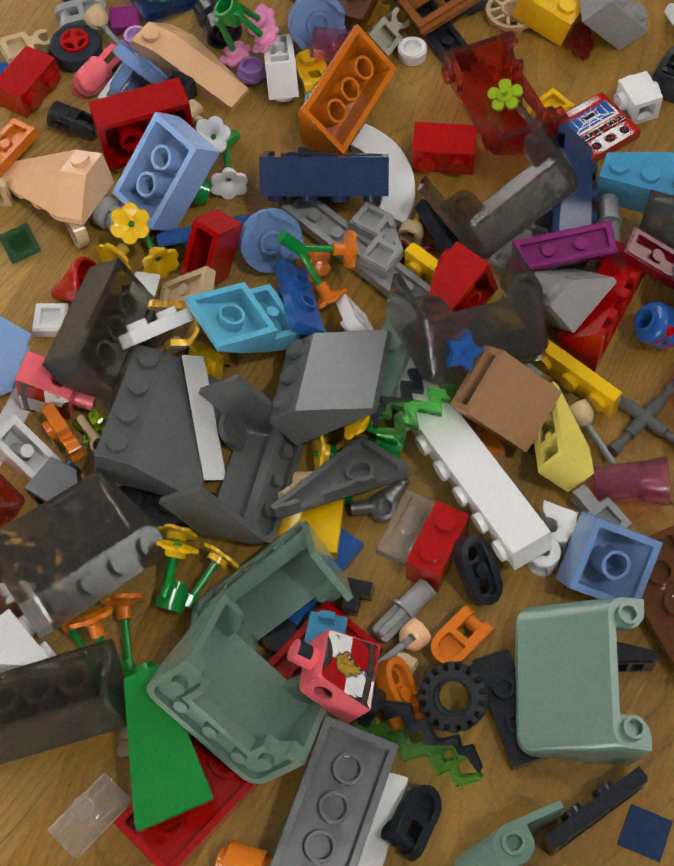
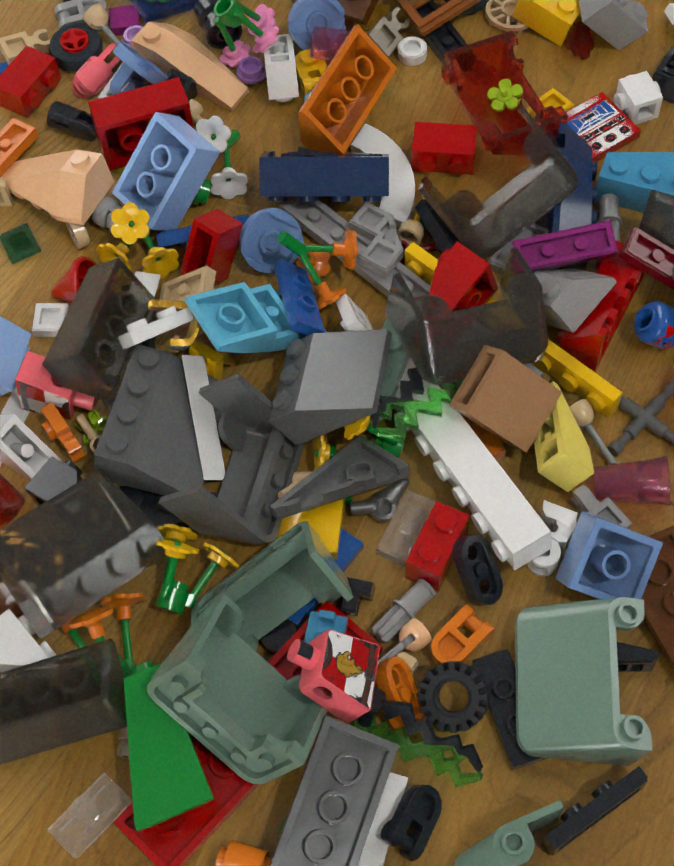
blue piece [445,330,484,372] -> none
dark blue sticker [617,804,673,862] -> none

